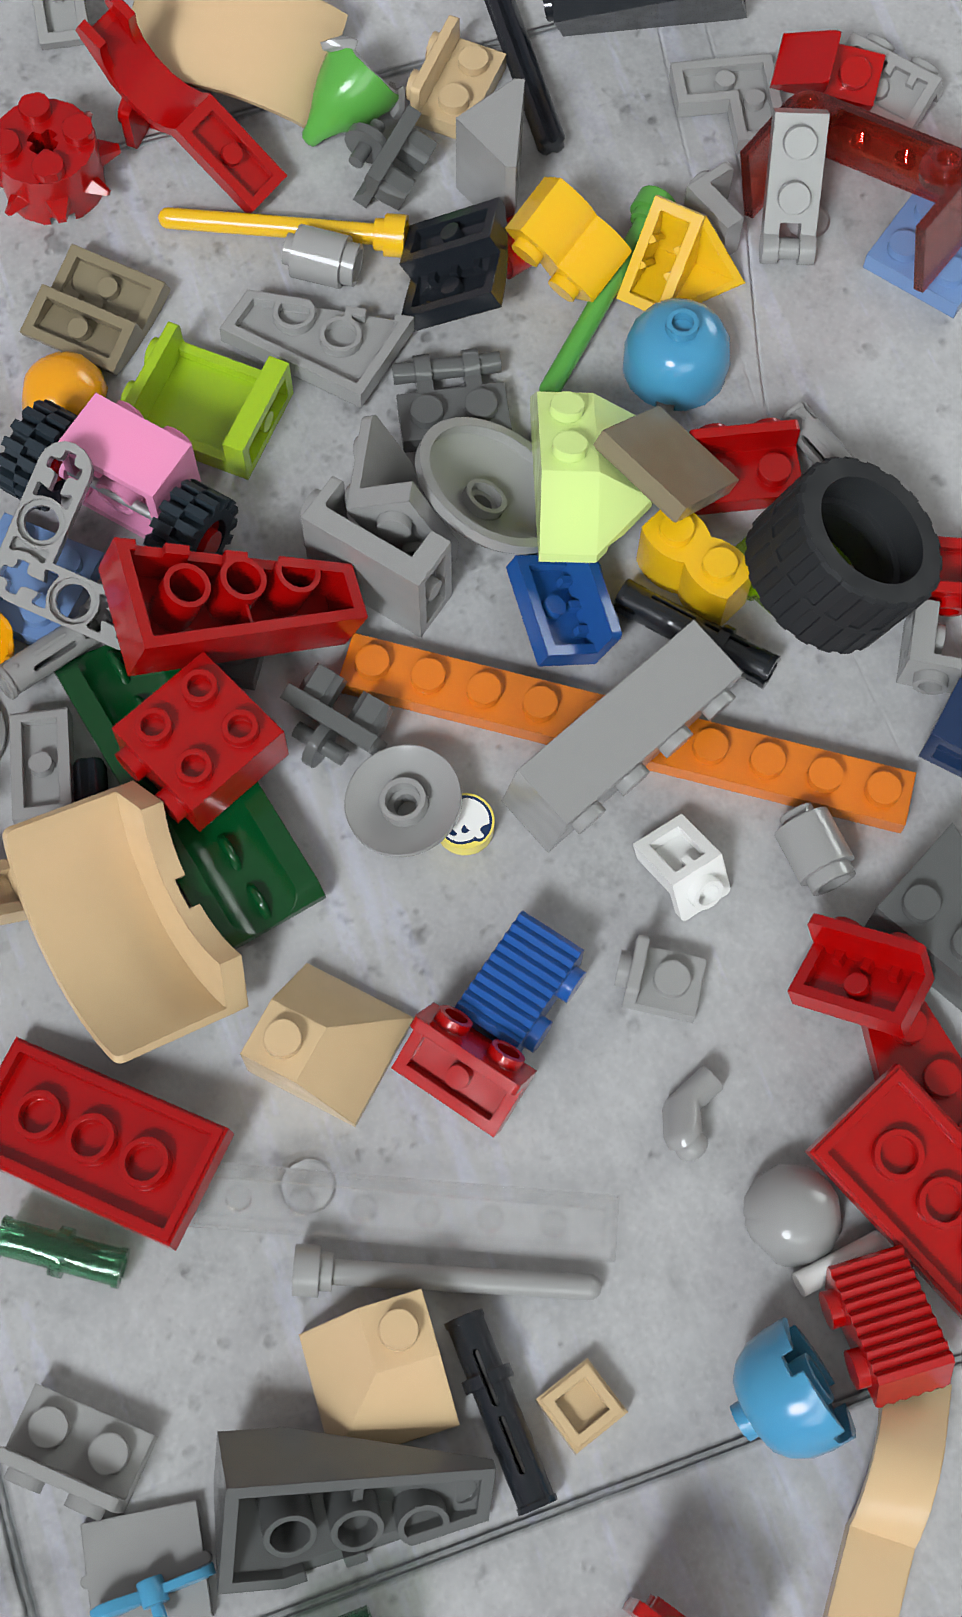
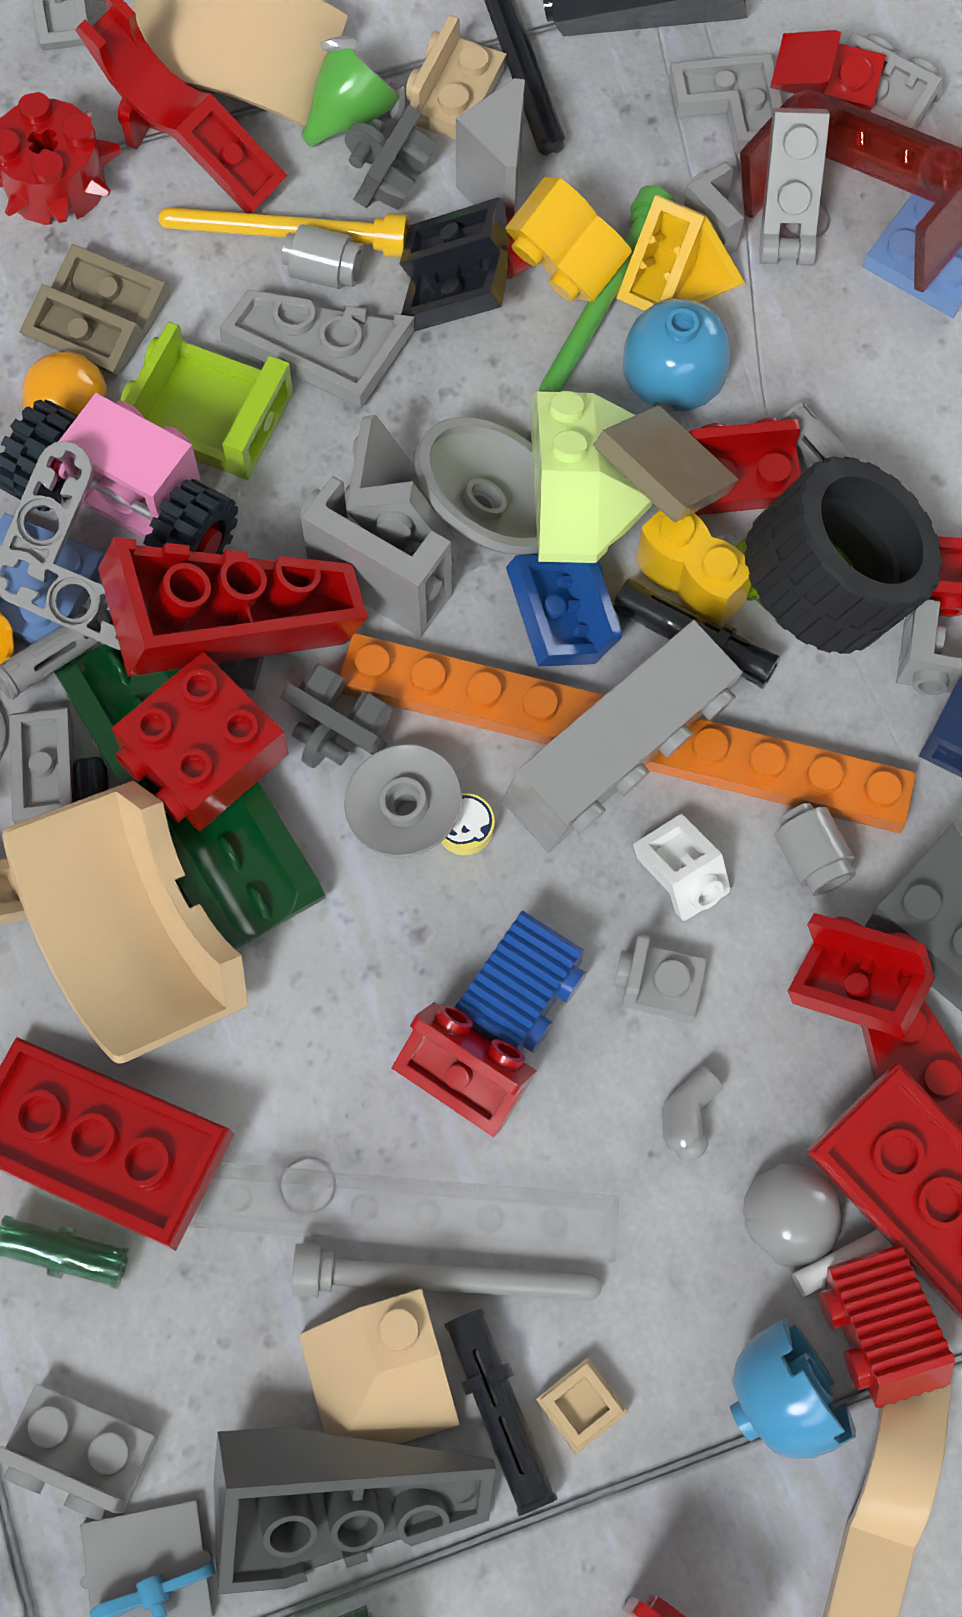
tan slope [240,963,414,1127] -> none
dark grey plate [392,348,512,453] -> none

